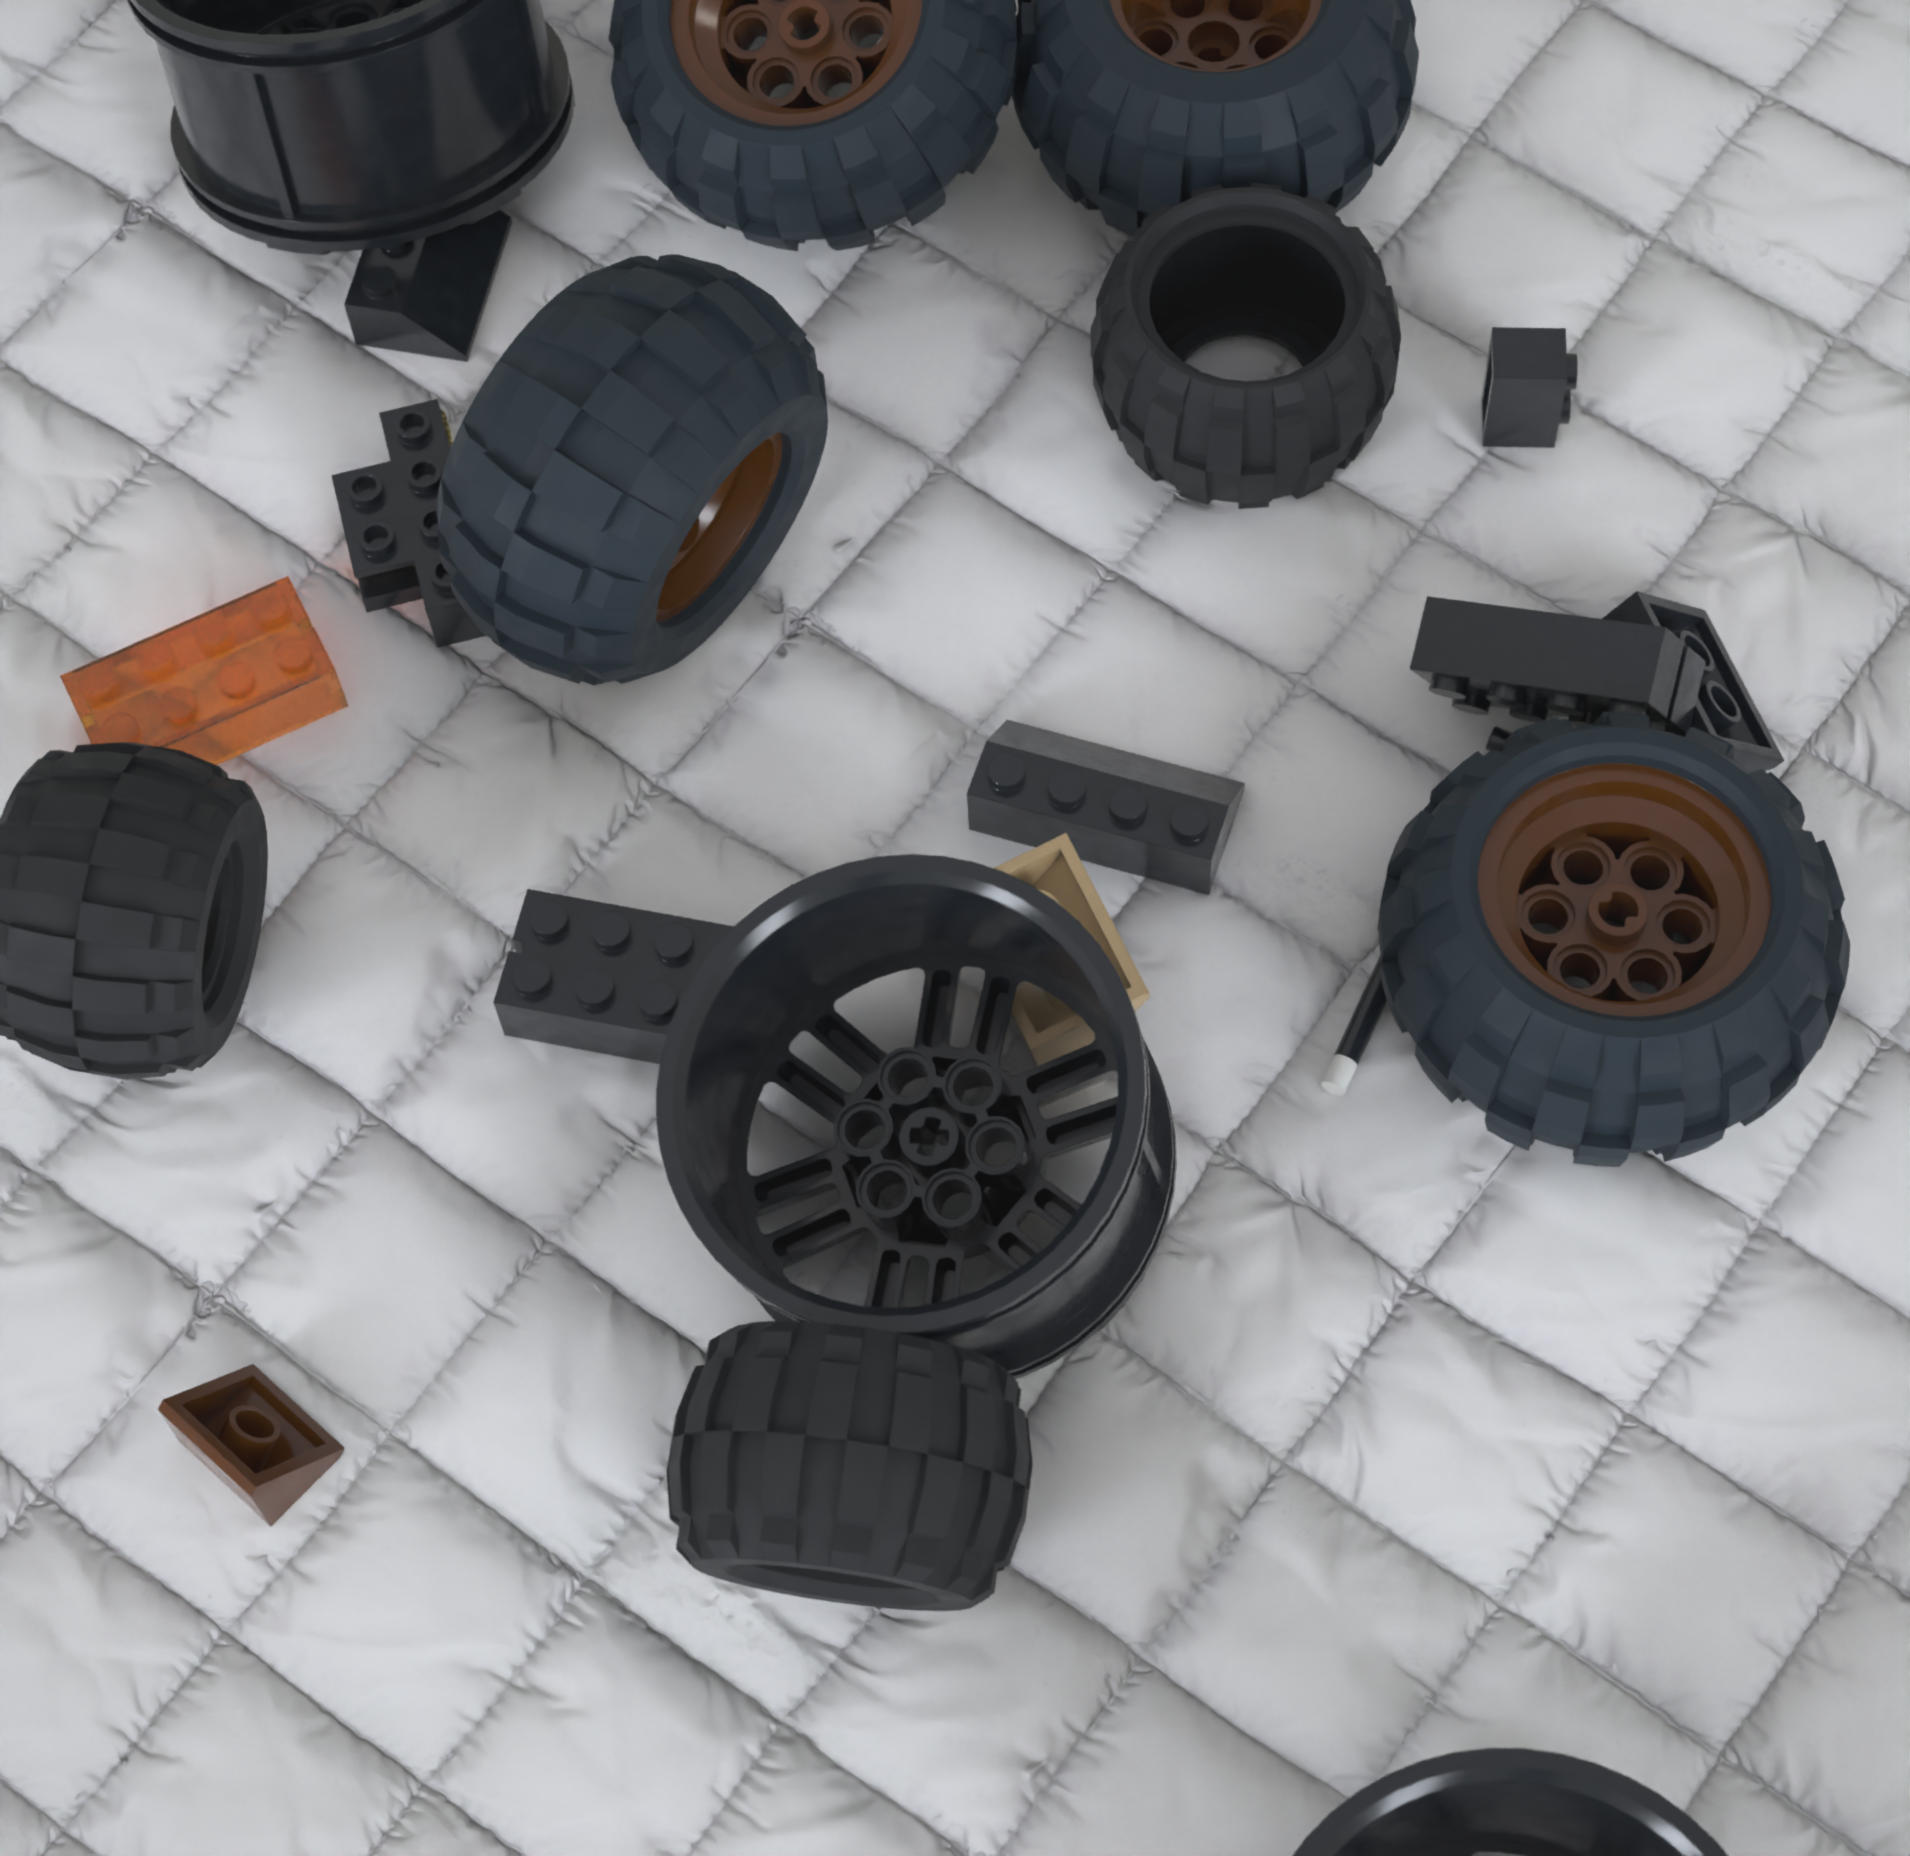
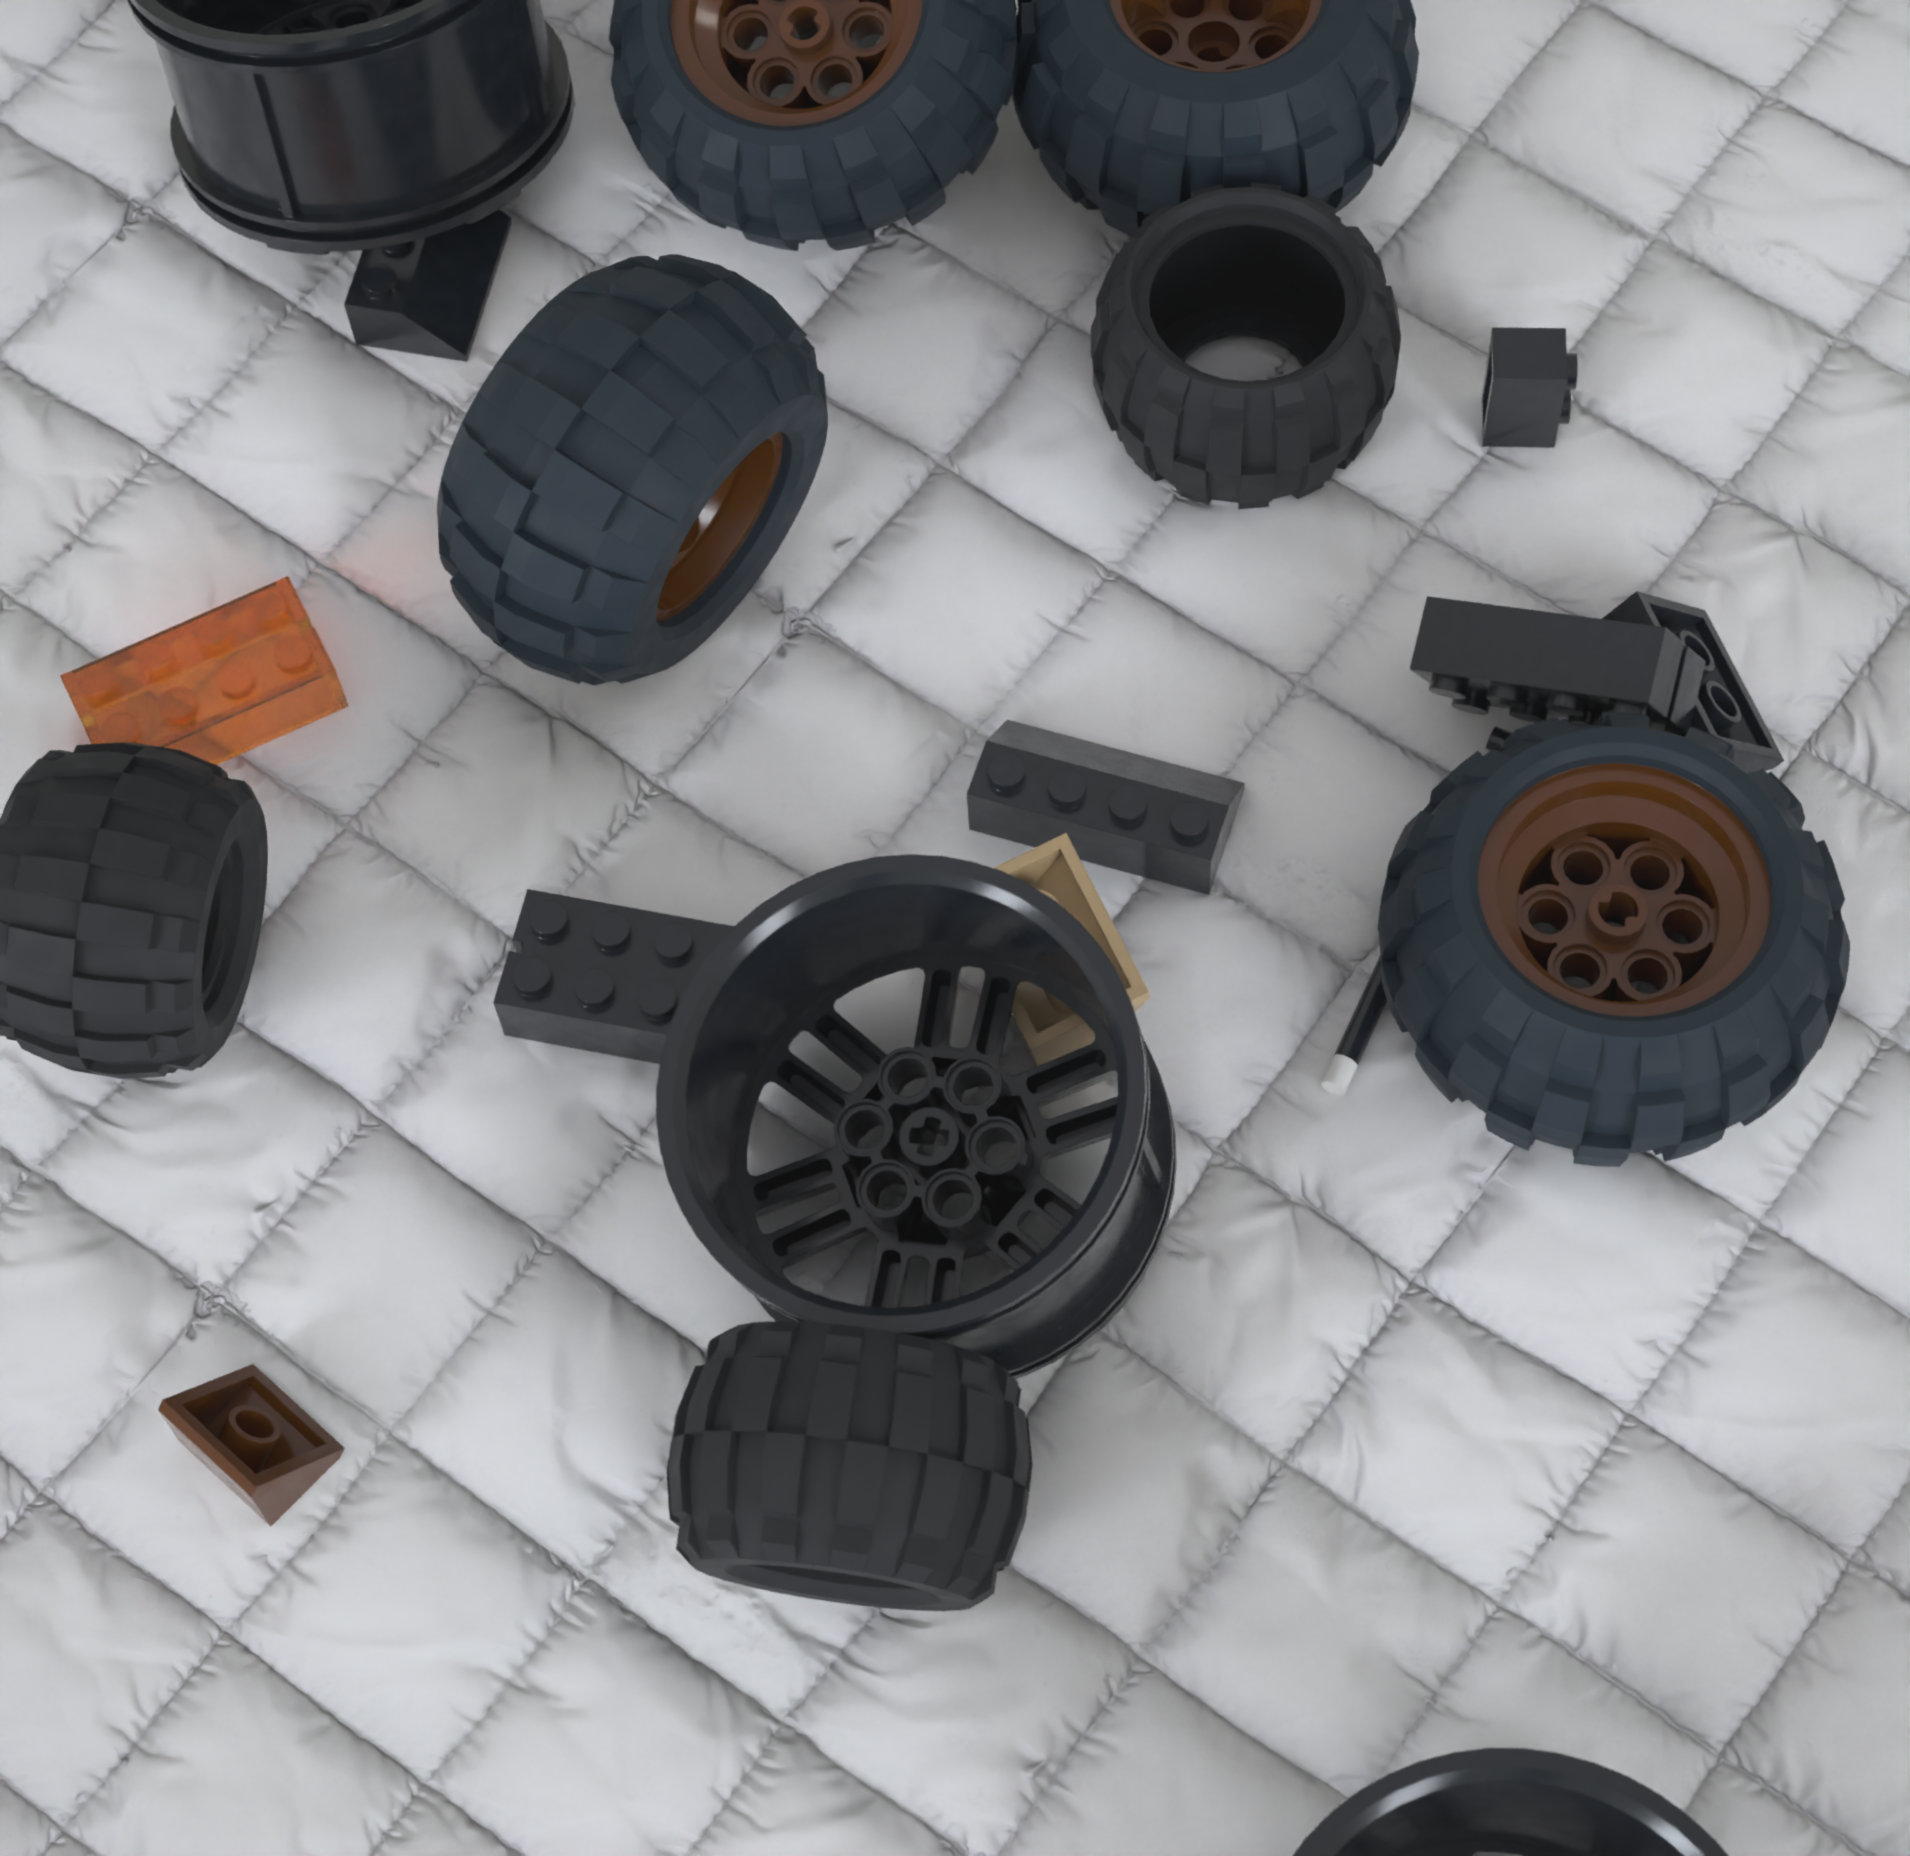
black piece [331,399,486,648] -> none

